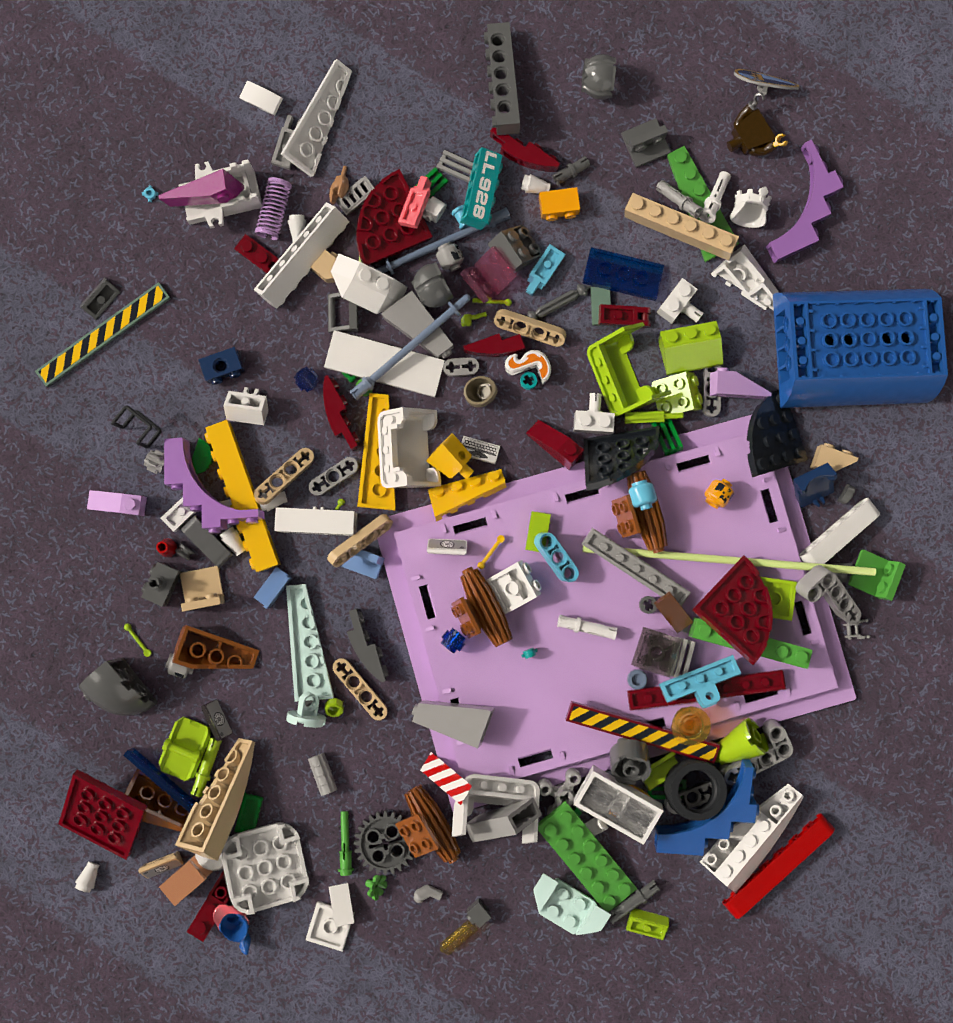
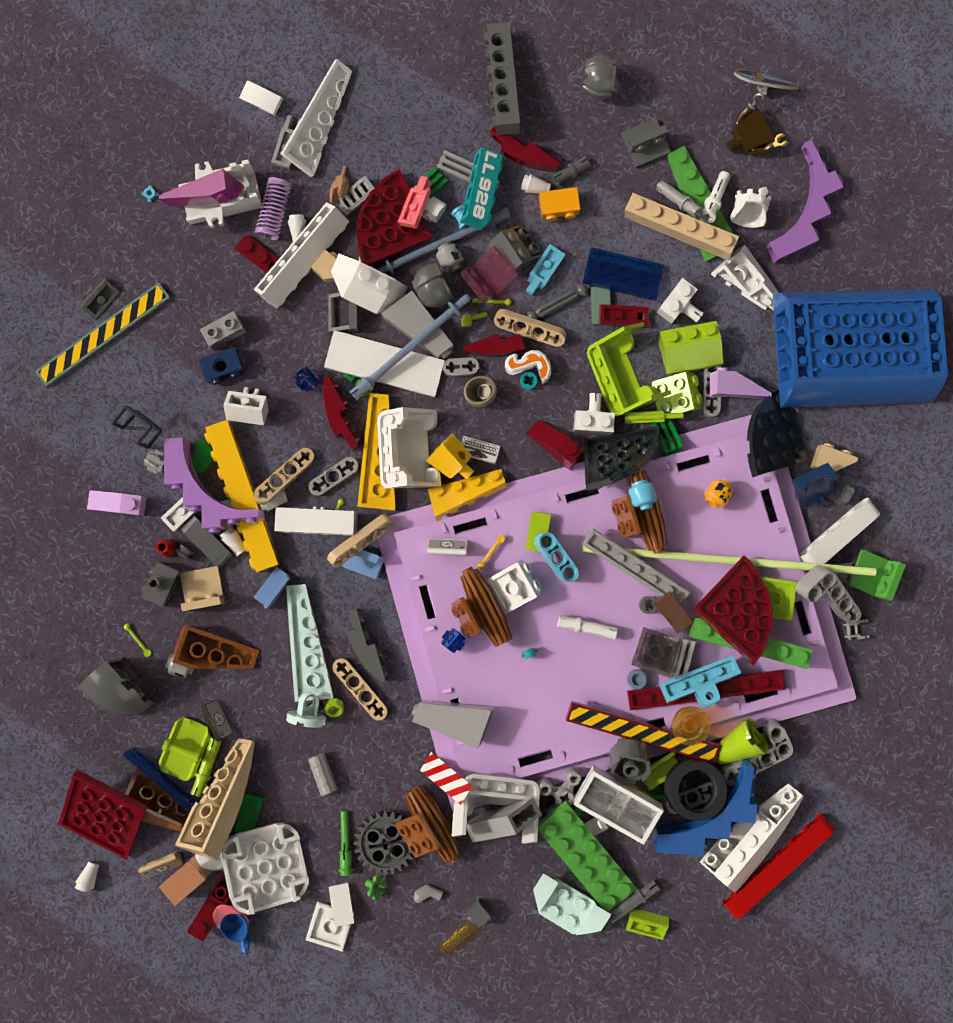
none -> light grey brick [200,311,246,350]

